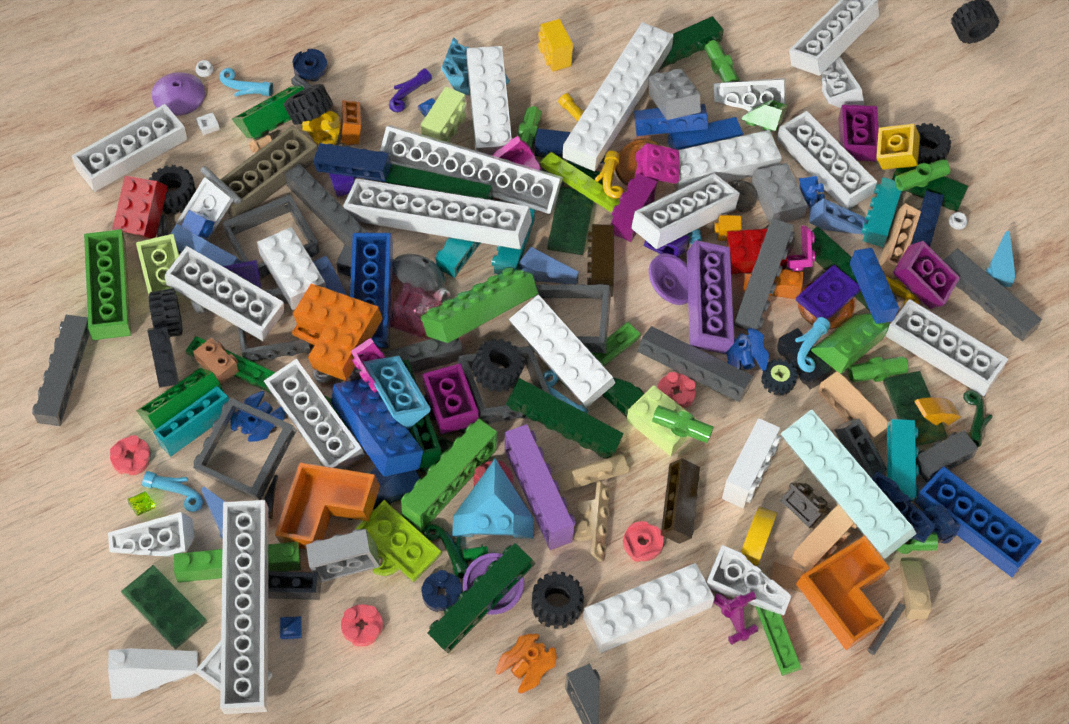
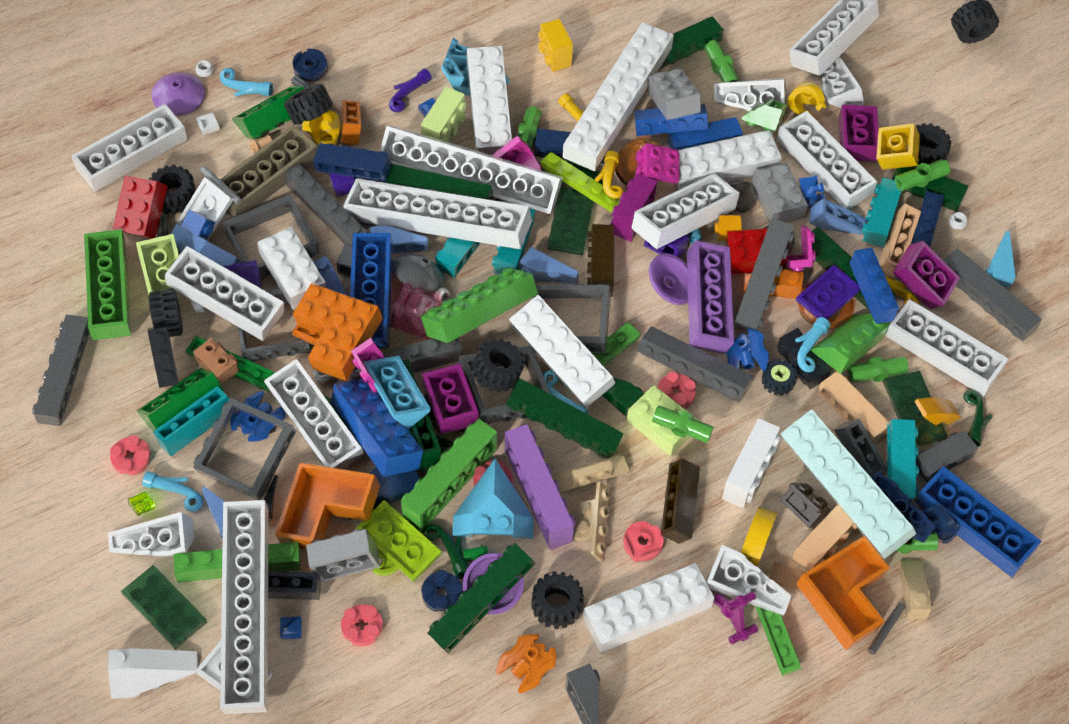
none -> medium blue slope [370,225,428,254]
none -> yellow piece [788,81,827,116]

